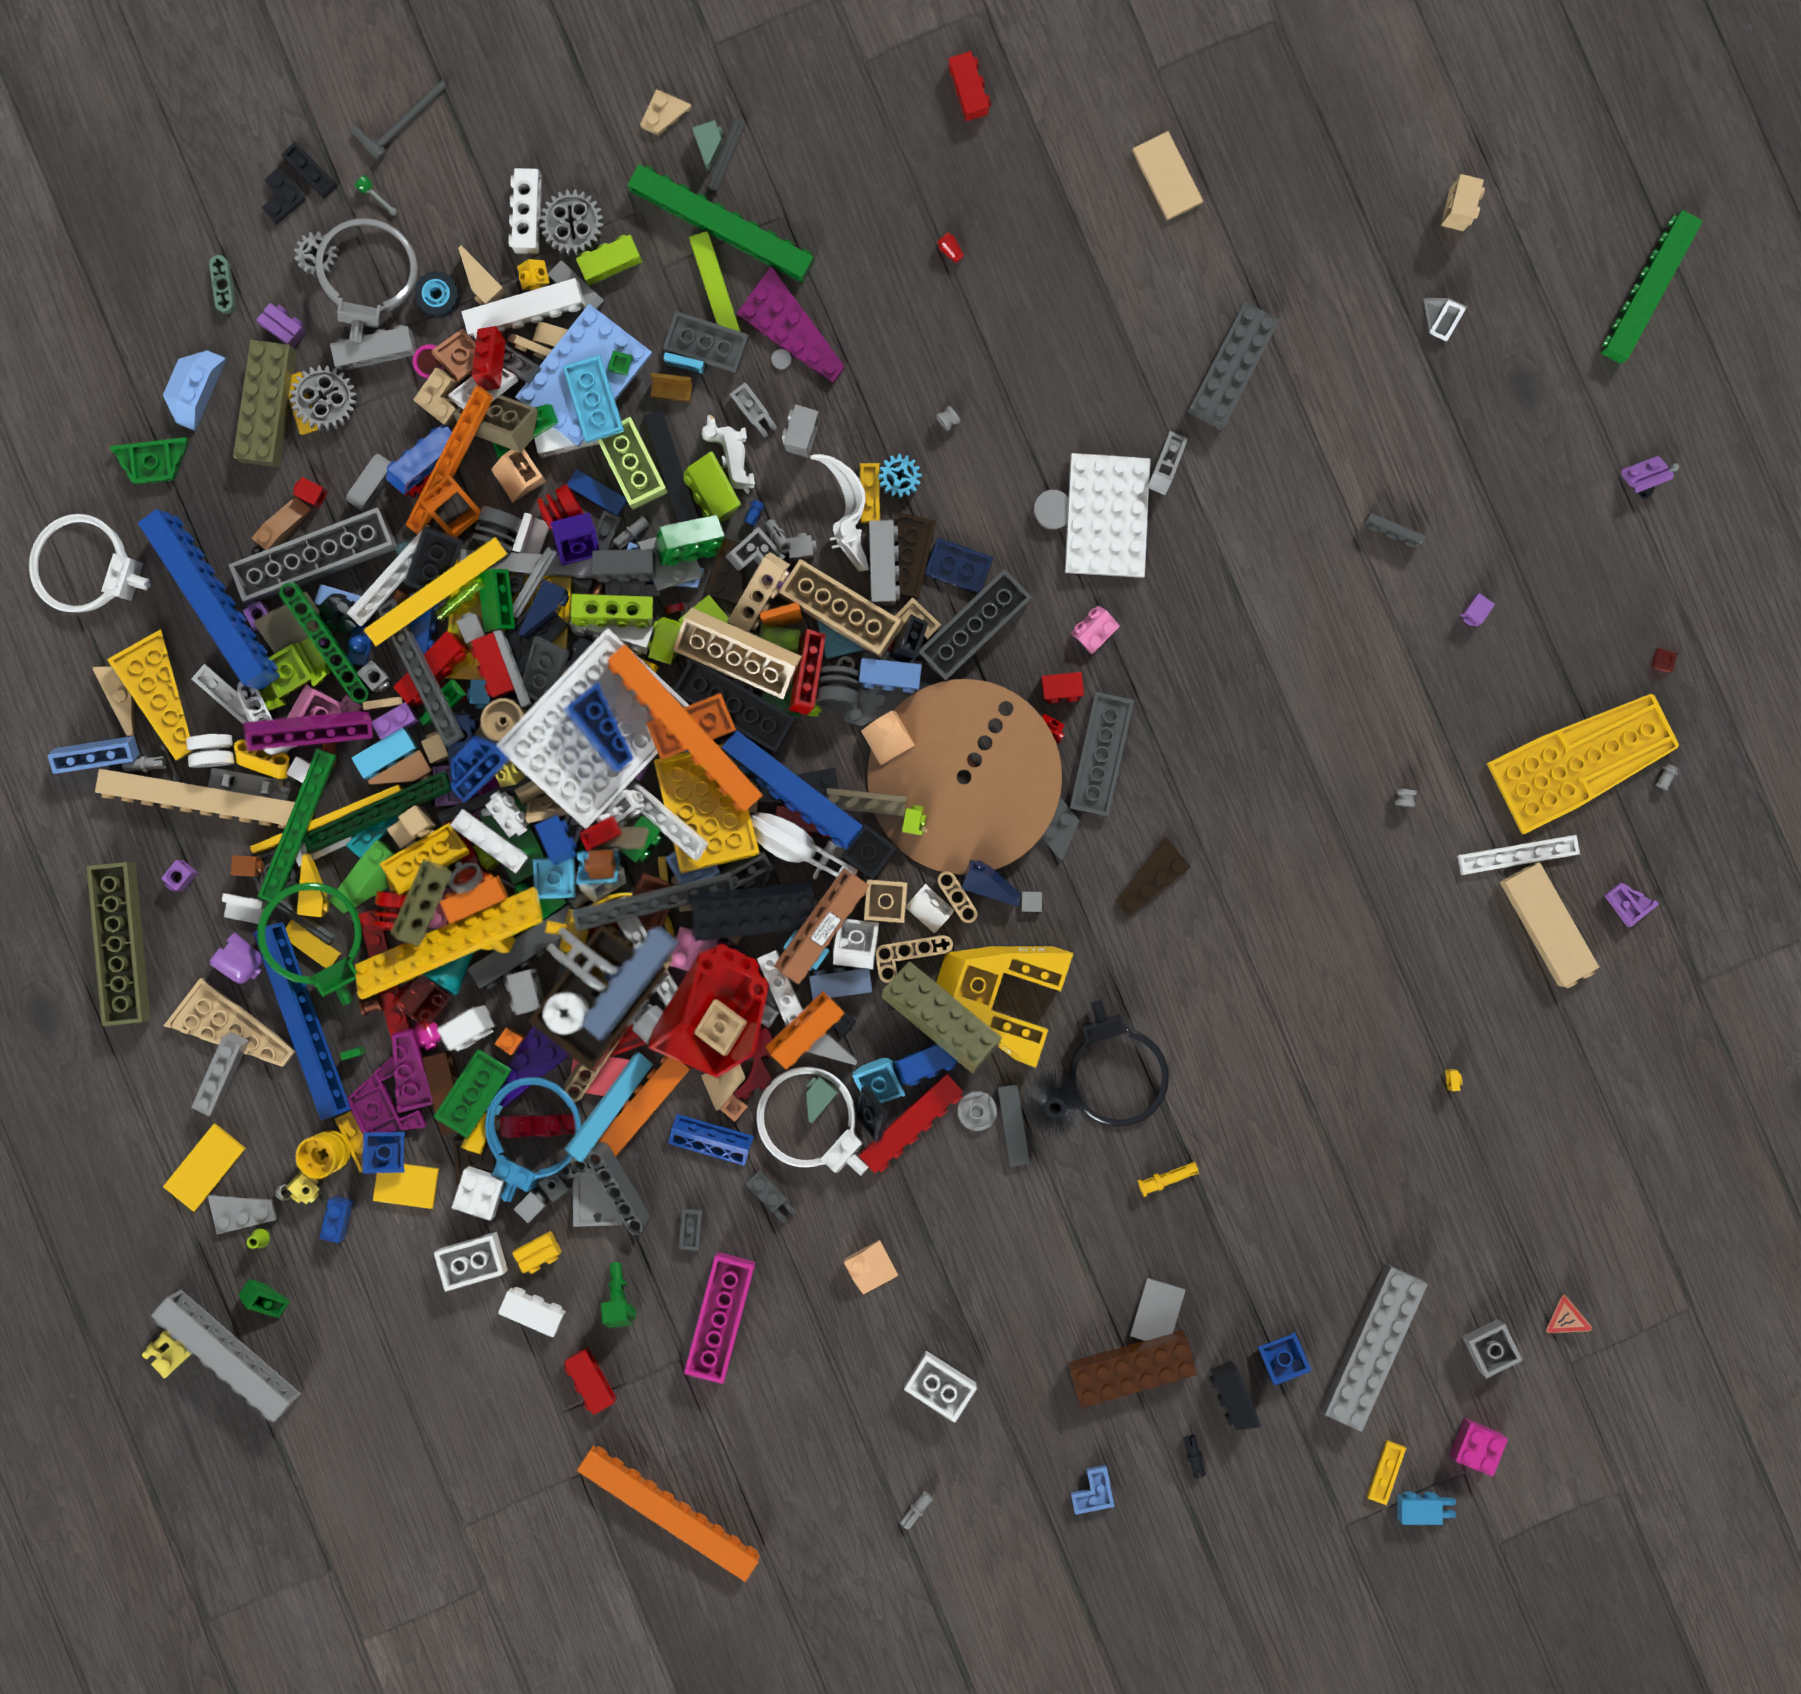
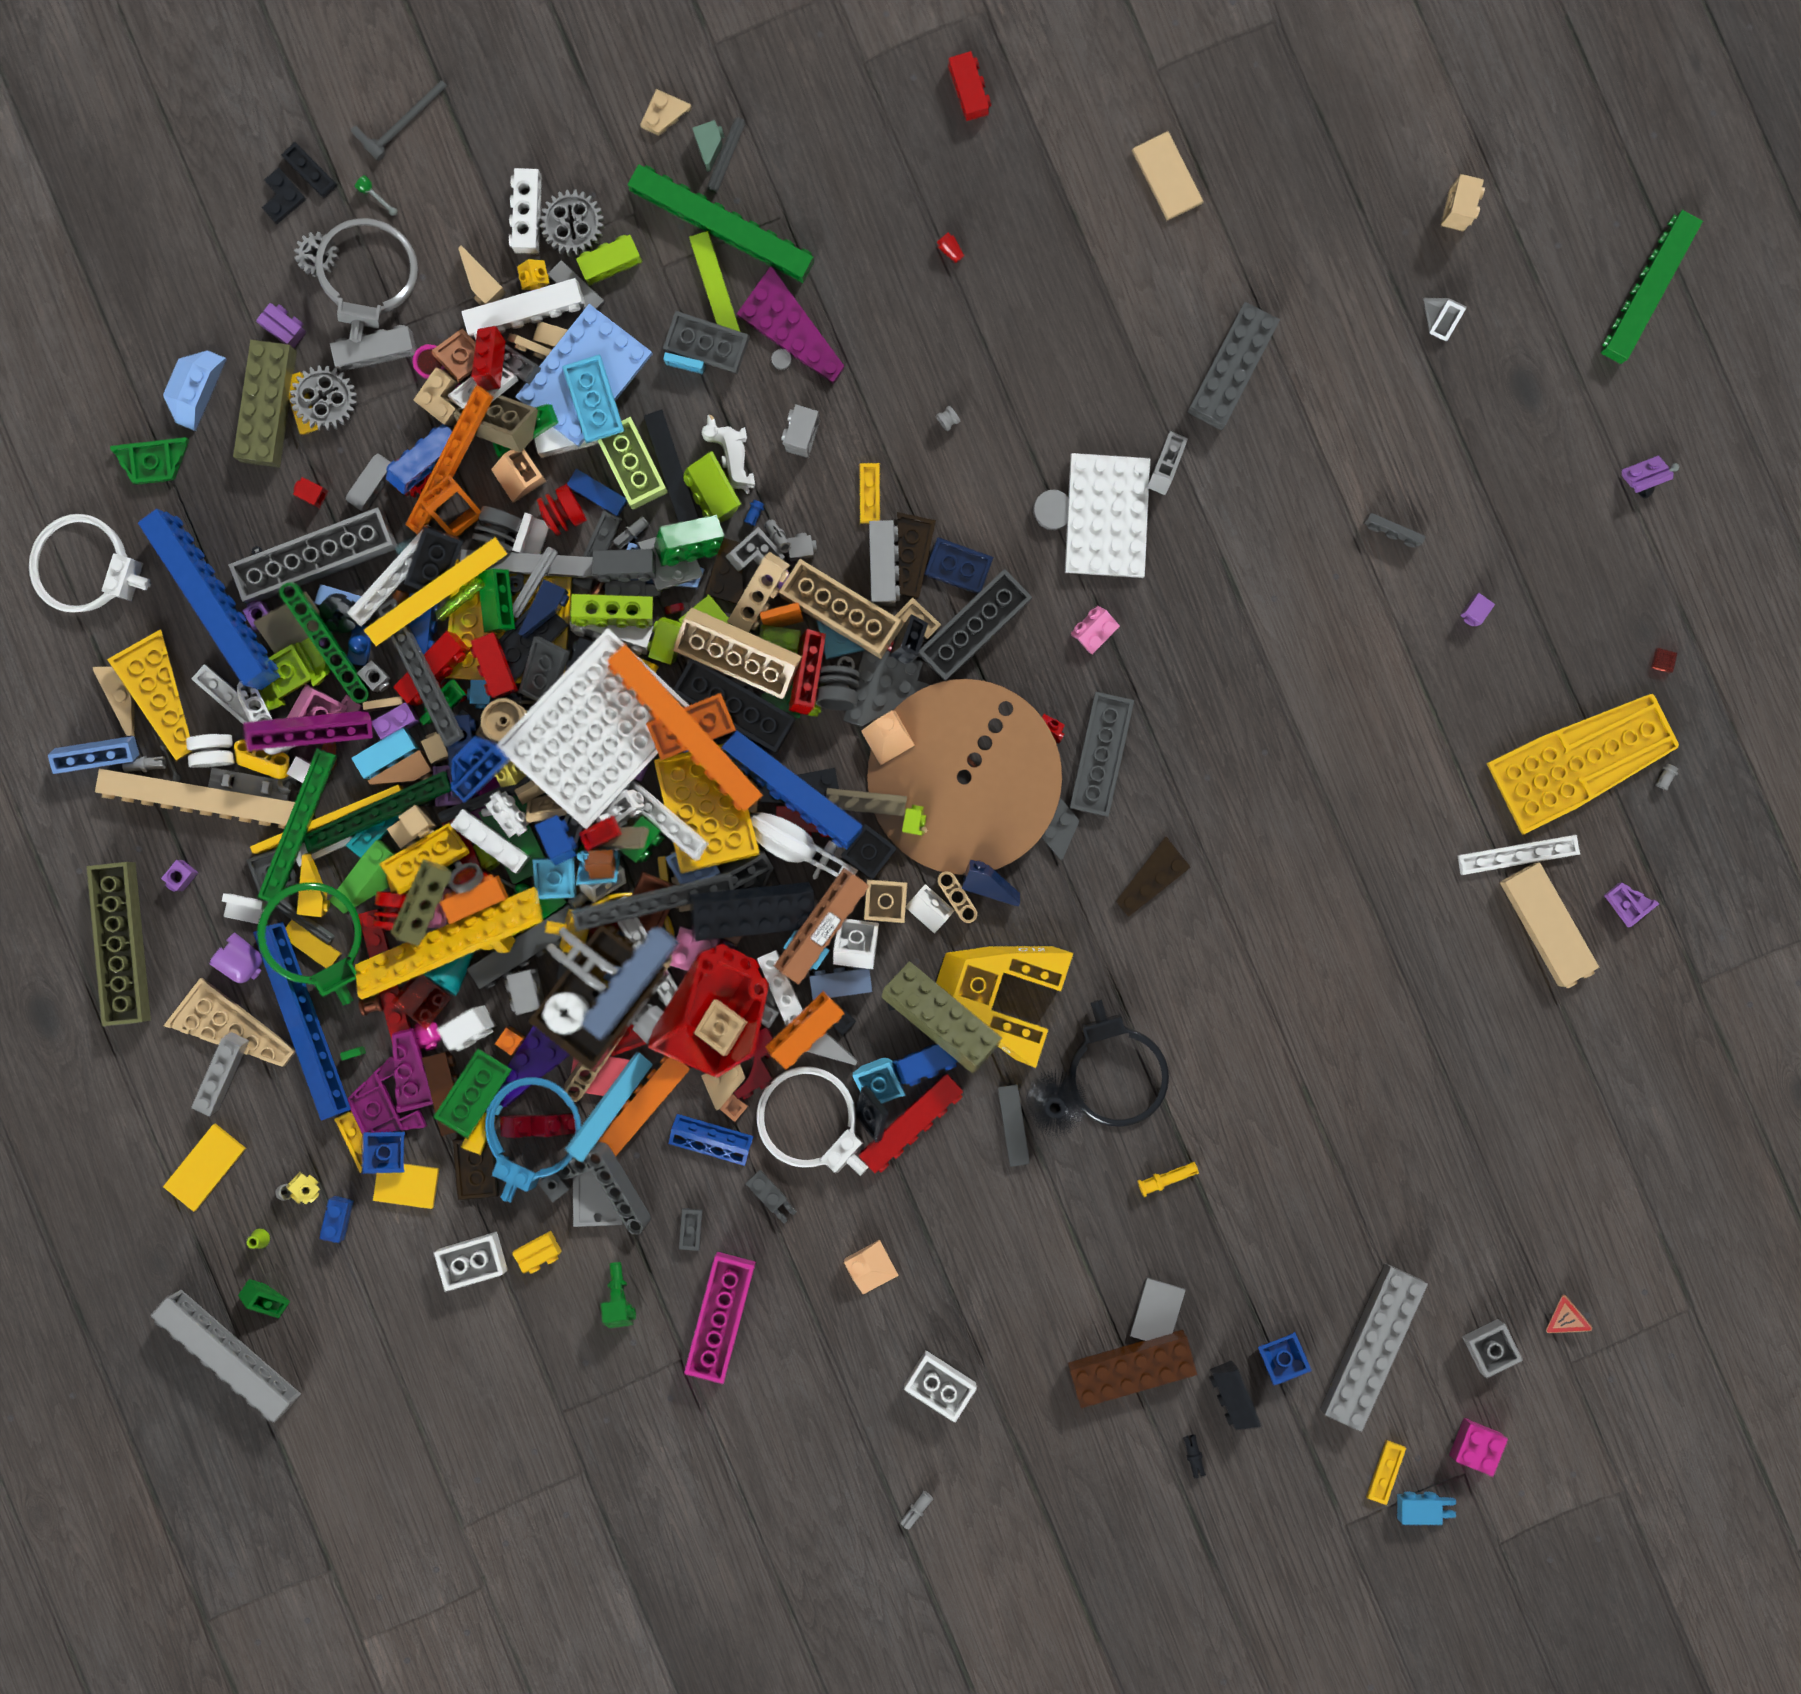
light yellow plate [142,1330,191,1379] -> none
light grey wing [208,1194,278,1234] -> none
sand green beam [209,255,236,314] -> none
dark orange brick [231,855,264,877] -> none
medium nougat slope [252,496,312,550] -> none
yellow wheel [296,1130,350,1179] -> none
black wheel [414,271,461,318] -> none
white brick [452,1166,506,1220] -> none
light grey brick [457,613,487,646] -> none
light grey tile [494,630,532,709] -> none
white brick [498,1287,566,1337] -> none
light grey brick [514,1190,548,1223] -> none
dark purple brick [550,512,600,566] -> none
blue wedge [562,682,634,773] -> none
red brick [564,1346,617,1415] -> none
orange brick [577,1445,760,1582] -> none
green tile [608,350,633,376] -> none
pearl gold panel [651,373,693,403] -> none
light grey hinge [729,383,777,438] -> none
sand green slope [806,1076,838,1123] -> none
white piece [810,454,869,572] -> none
medium blue brick [859,658,921,693] -> none
tan beam [876,935,953,983] -> none
medium azure gear [878,454,922,499] -> none
light grey tile [957,1091,997,1131] -> none
light grey tile [1021,892,1042,912] -> none
red brick [1041,672,1084,704] -> none
medium blue plate [1071,1465,1115,1515] -> none
light grey wheel [1395,789,1417,807] -> none
yellow plate [1445,1069,1462,1091] -> none

